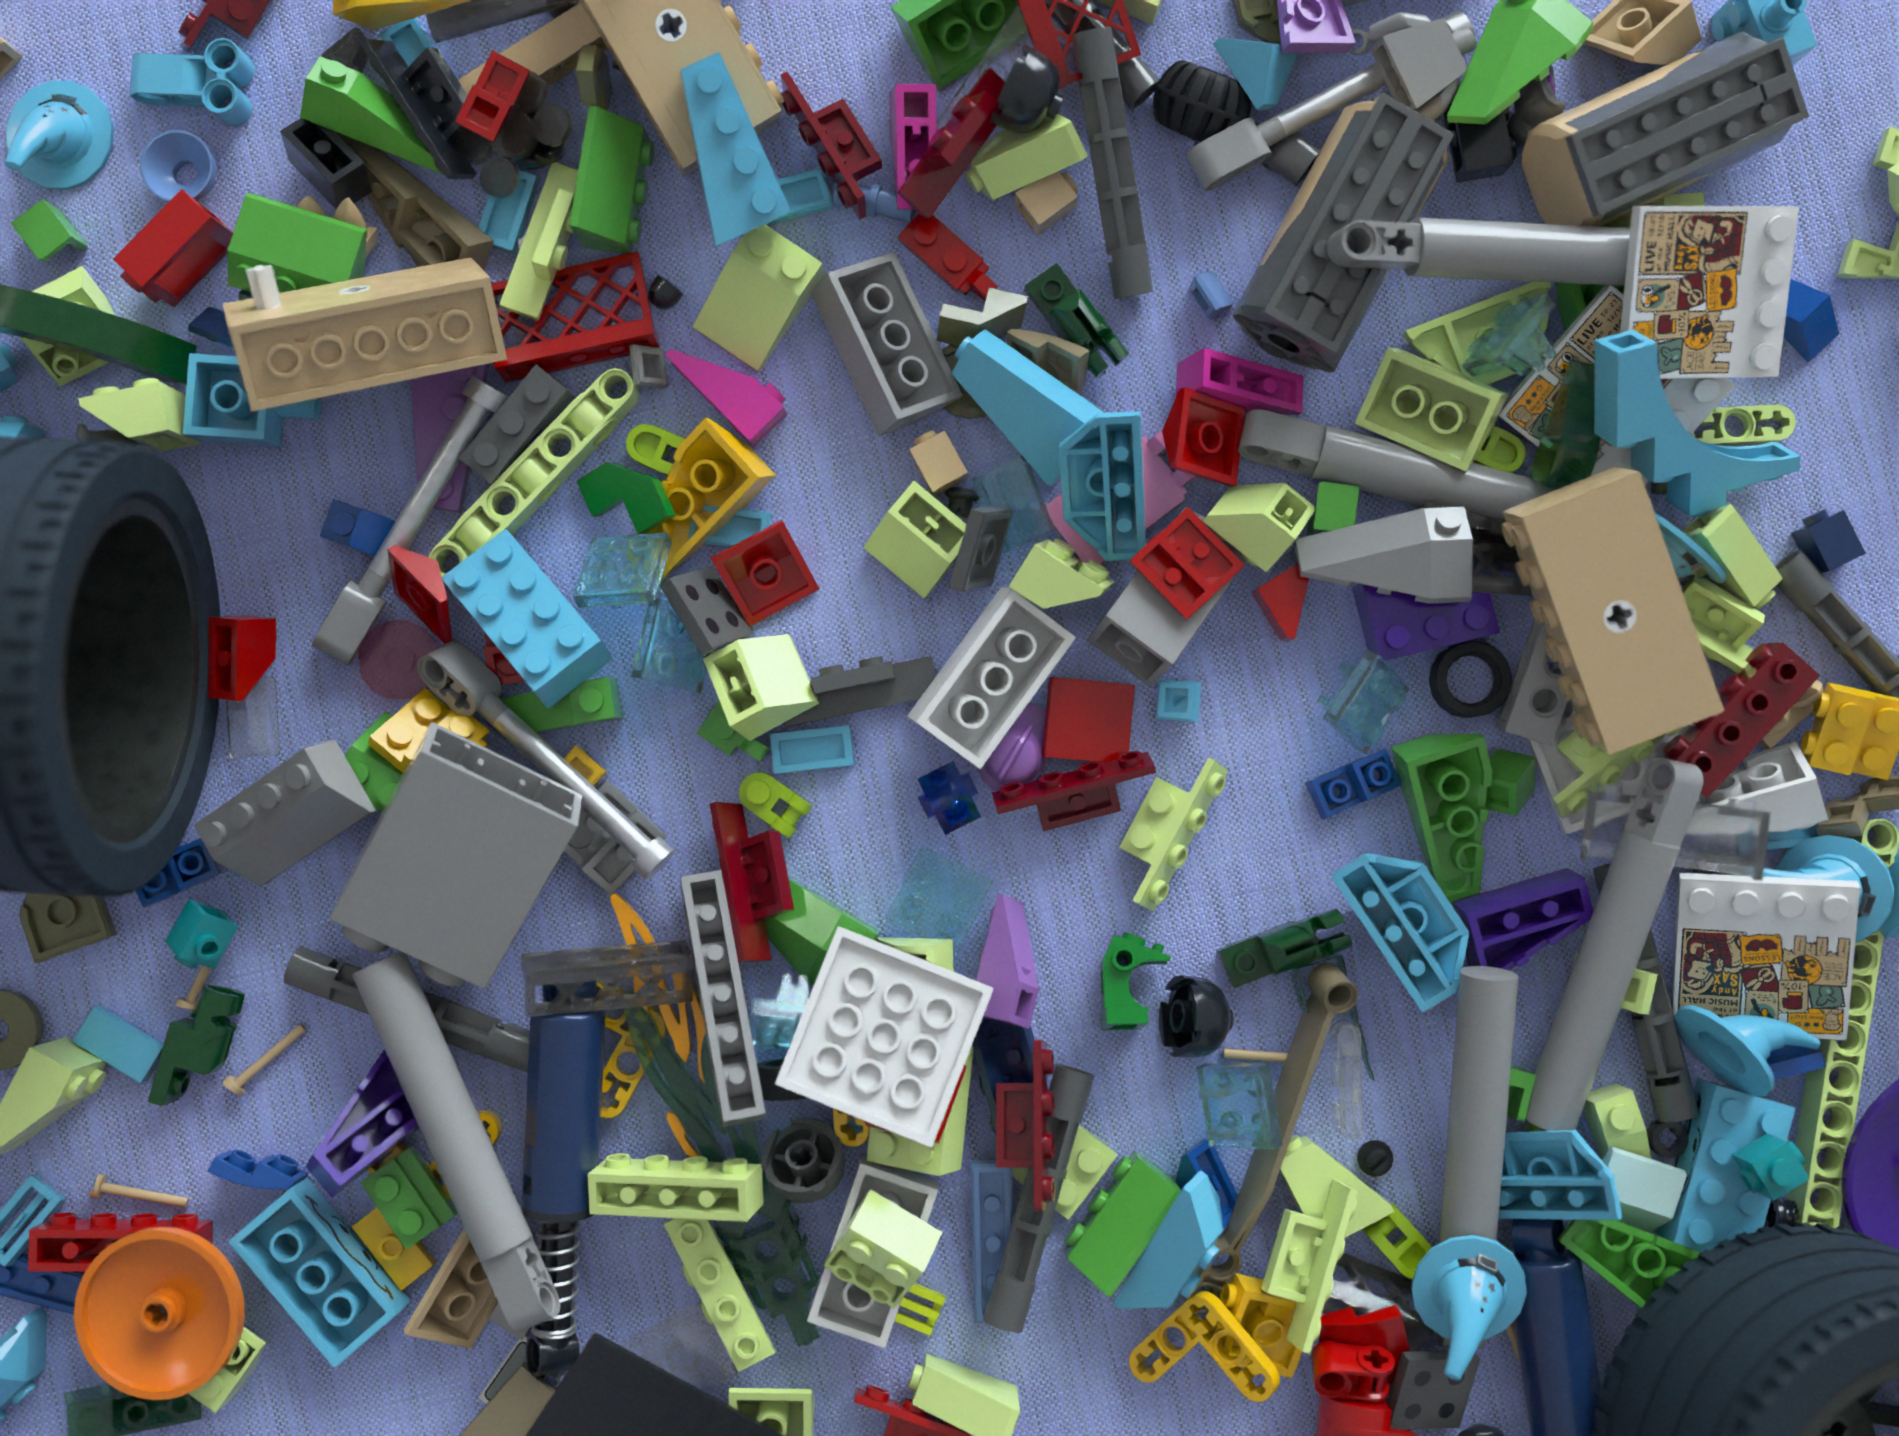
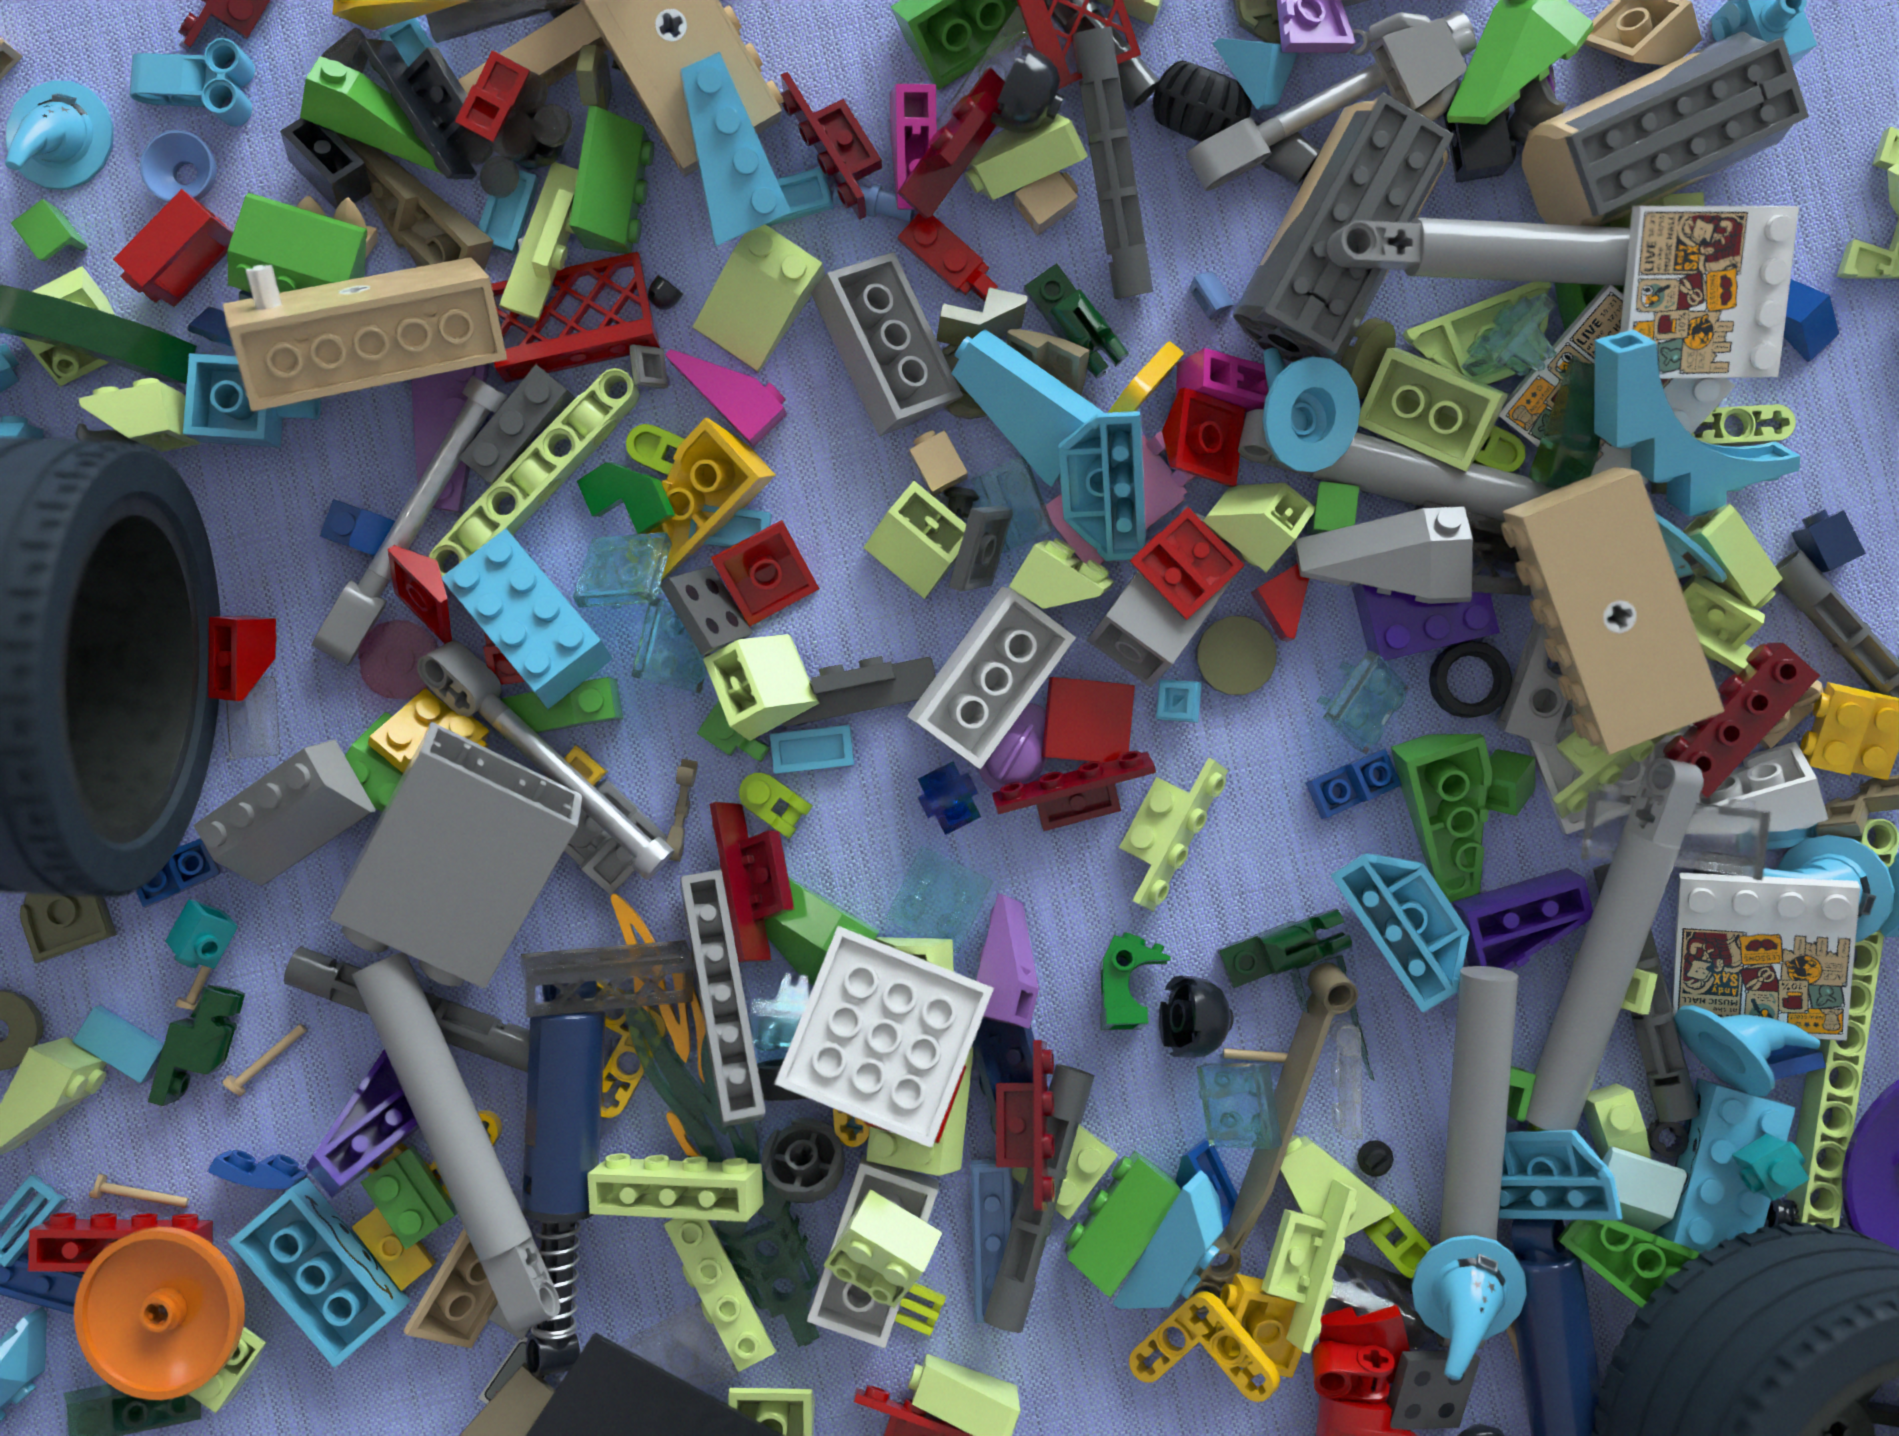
none -> dark tan piece [666,758,698,862]
none -> yellow beam [1107,340,1185,413]
none -> olive tile [1196,616,1276,695]
none -> medium azure piece [1262,348,1360,472]
none -> olive tile [1340,317,1396,399]

